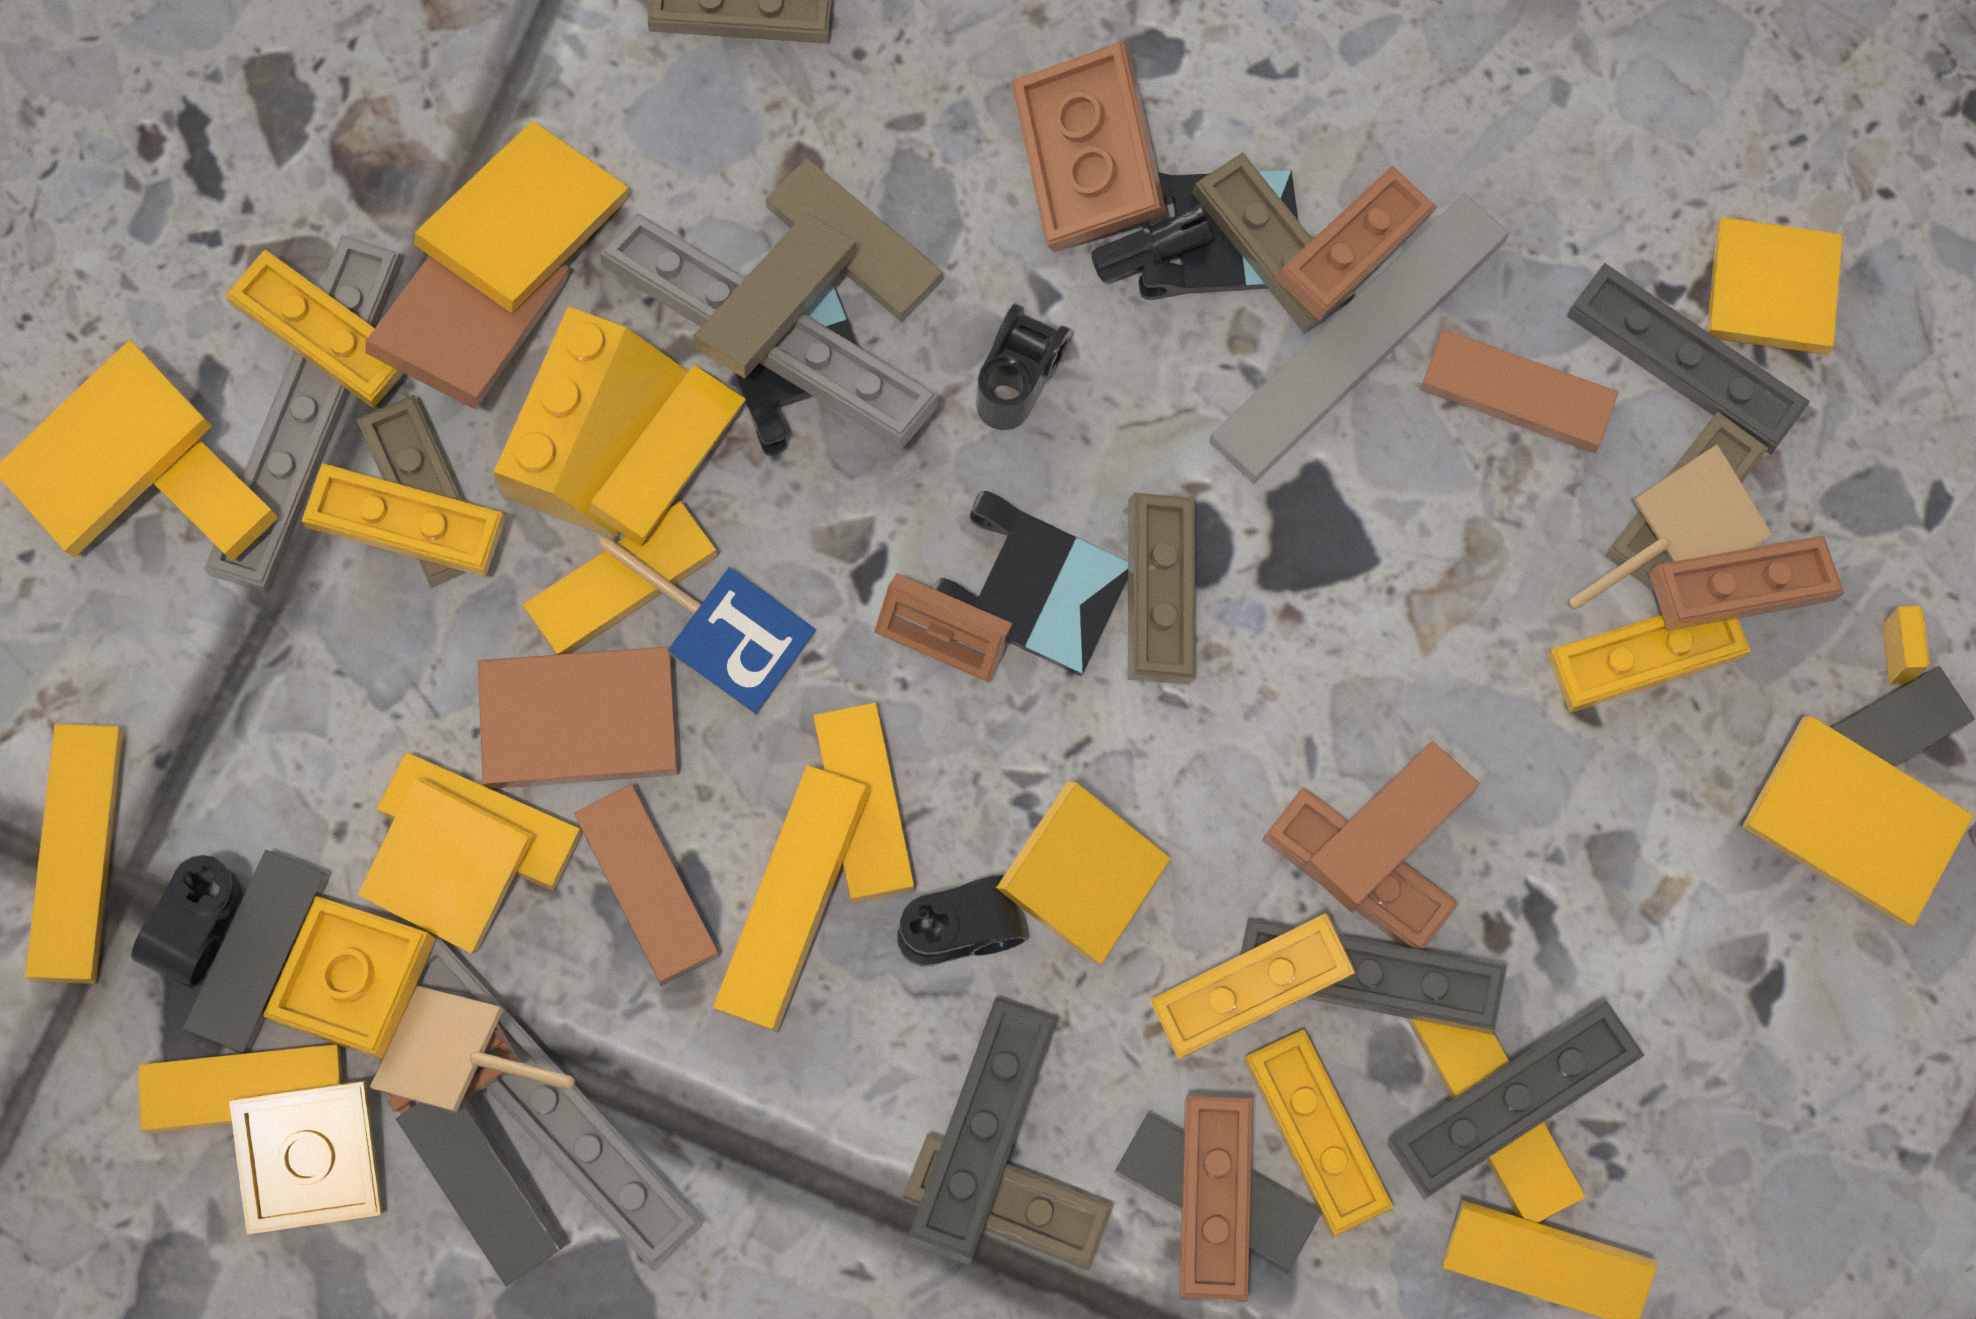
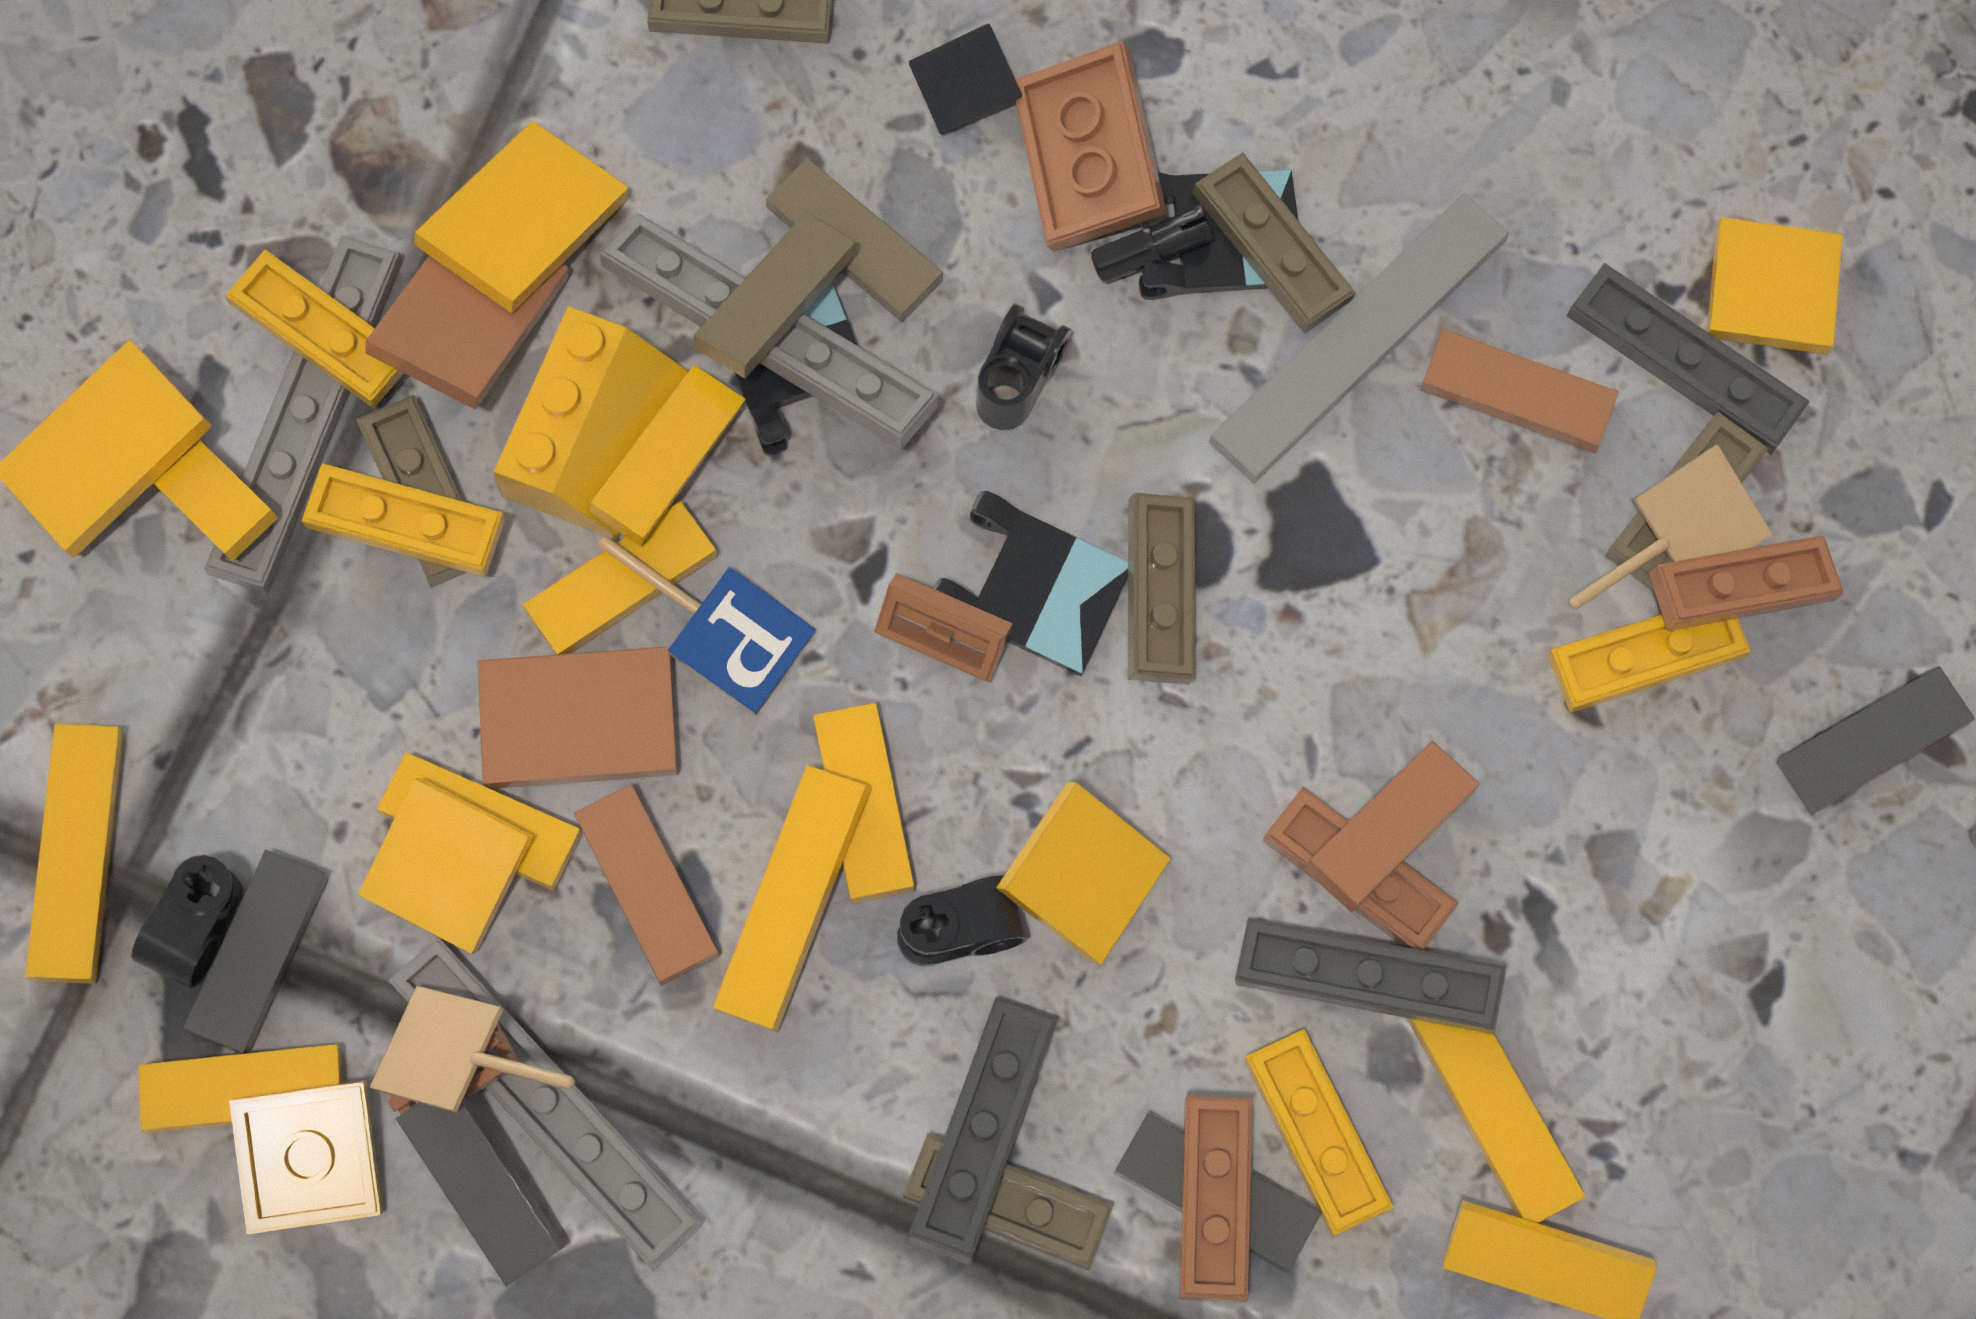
yellow tile [263,896,436,1060] -> none
yellow tile [1150,913,1357,1059] -> none
nougat tile [1275,166,1437,321] -> none
dark grey tile [1387,1000,1645,1200] -> none
yellow tile [1742,715,1974,927] -> none
yellow tile [1882,606,1930,685] -> none
none -> black sticker [909,24,1022,135]

